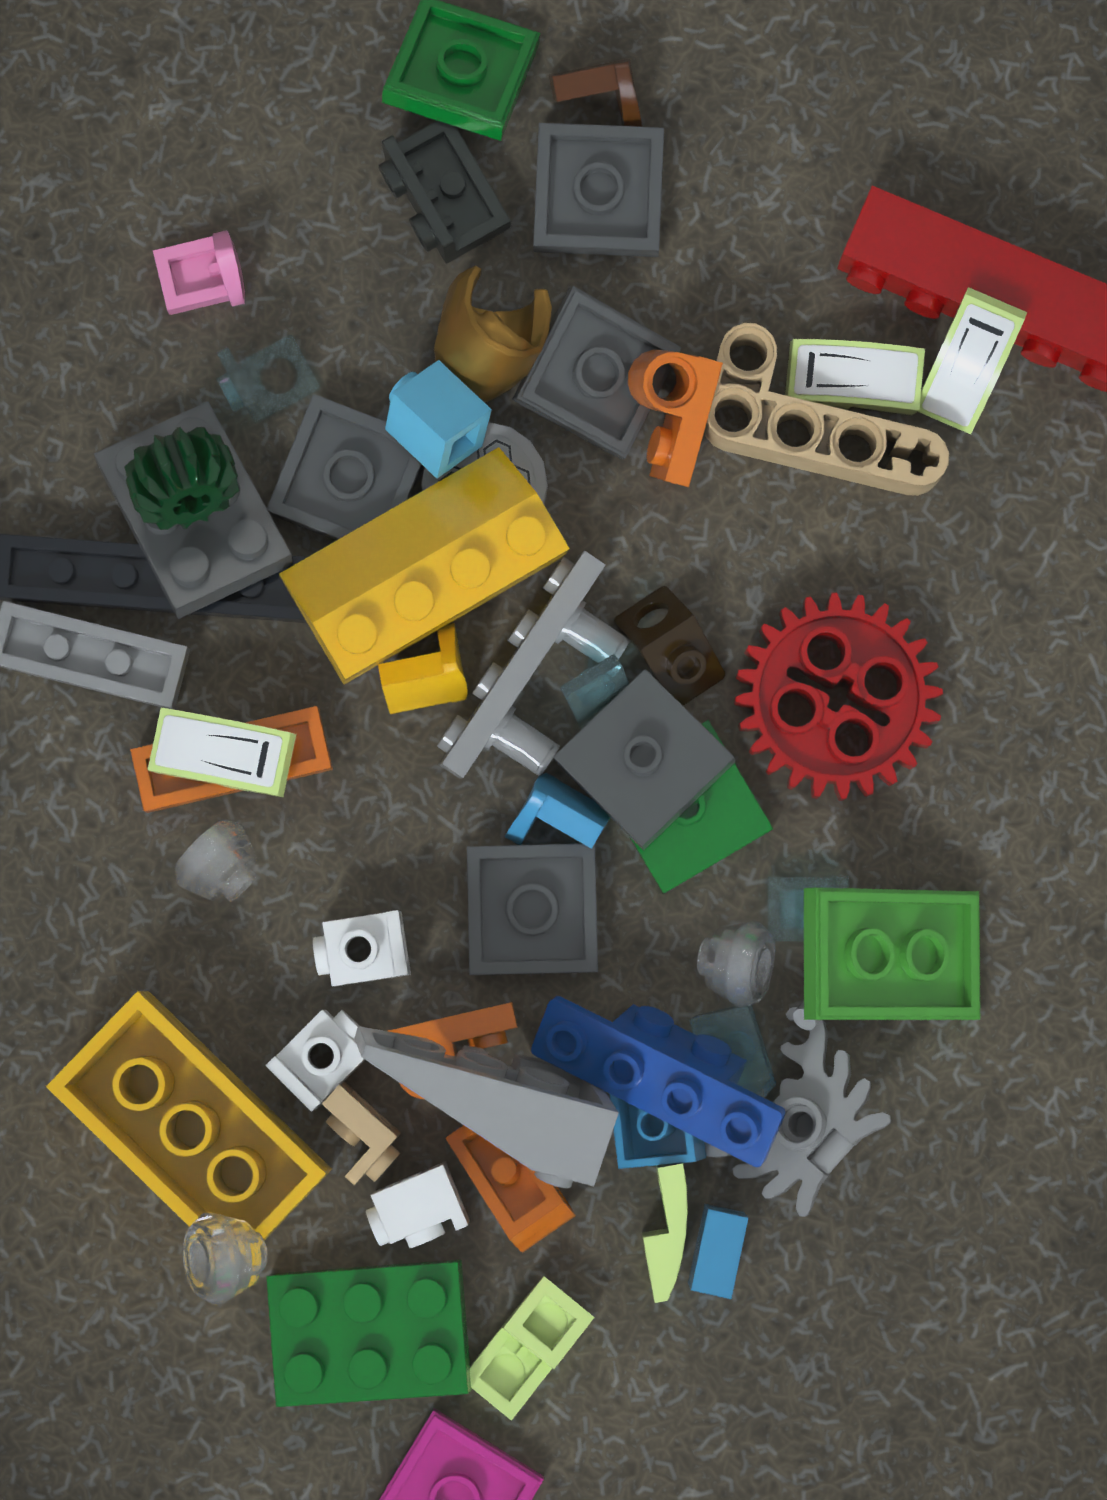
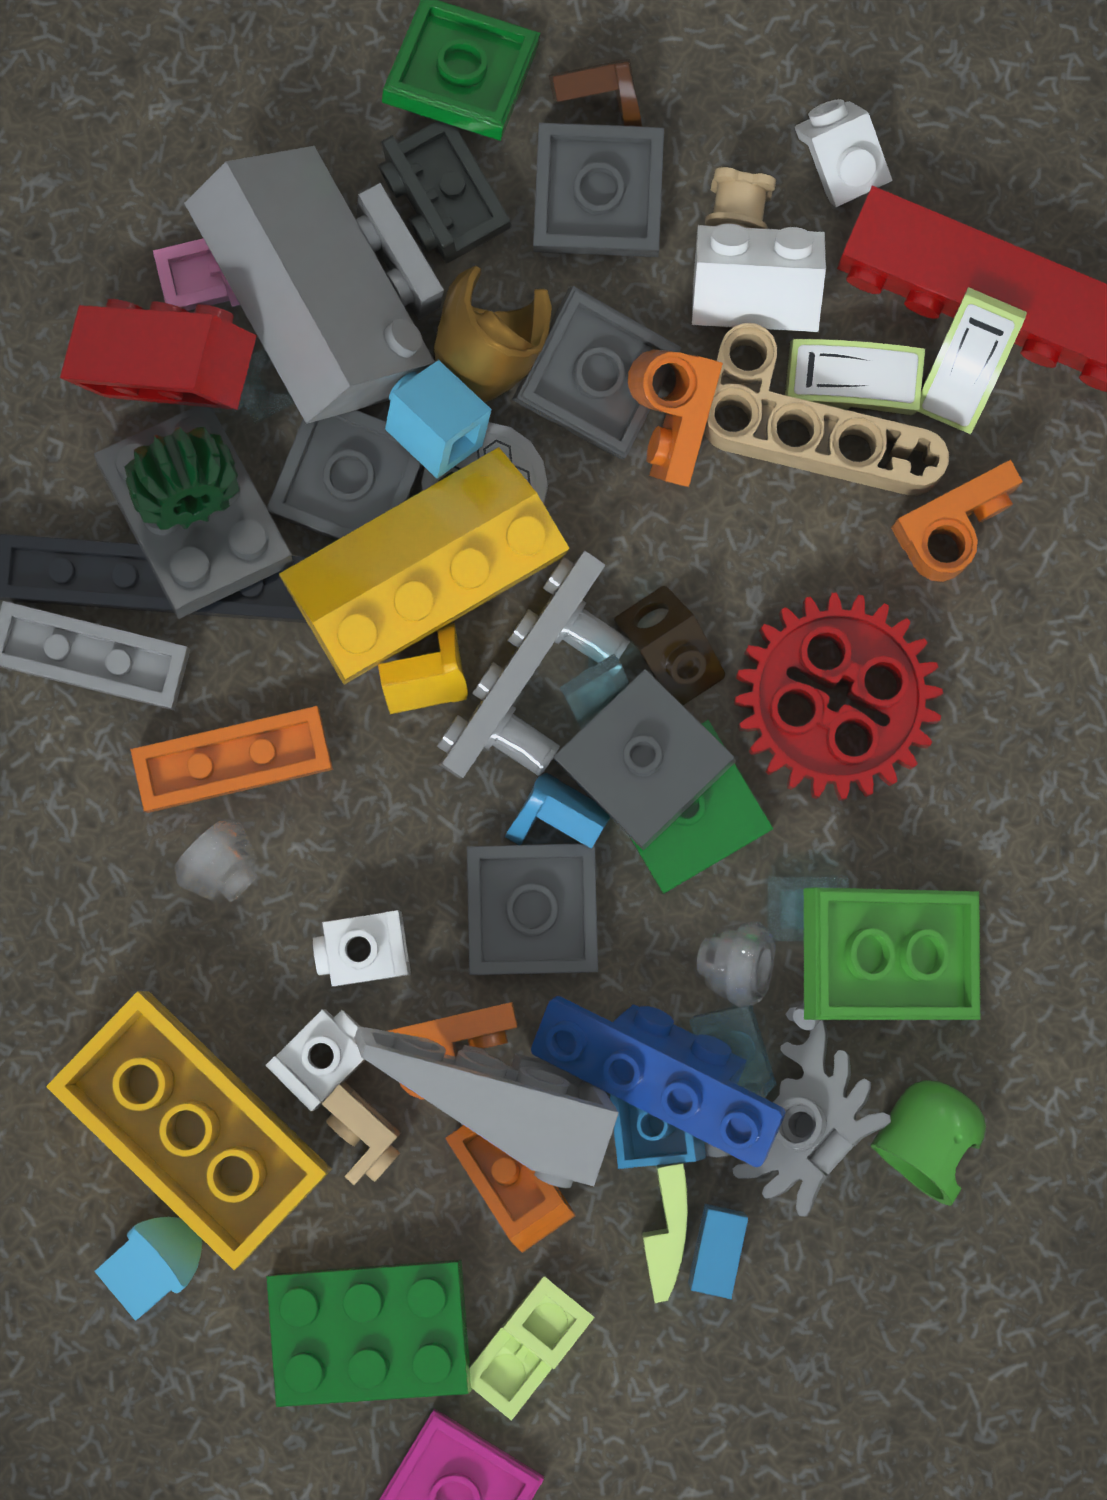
white slope [148,707,297,797] -> none
clear cone [183,1212,267,1305] -> none
white brick [366,1161,470,1248] -> none
none -> red brick [60,299,257,410]
none -> medium azure tile [94,1217,202,1321]
none -> light grey brick [184,146,435,424]
none -> light grey plate [356,183,444,320]
none -> white brick [692,224,826,332]
none -> tan brick [705,167,776,229]
none -> white bracket [795,99,892,207]
none -> bright green helmet [871,1080,986,1206]
none -> orange plate [891,460,1023,582]

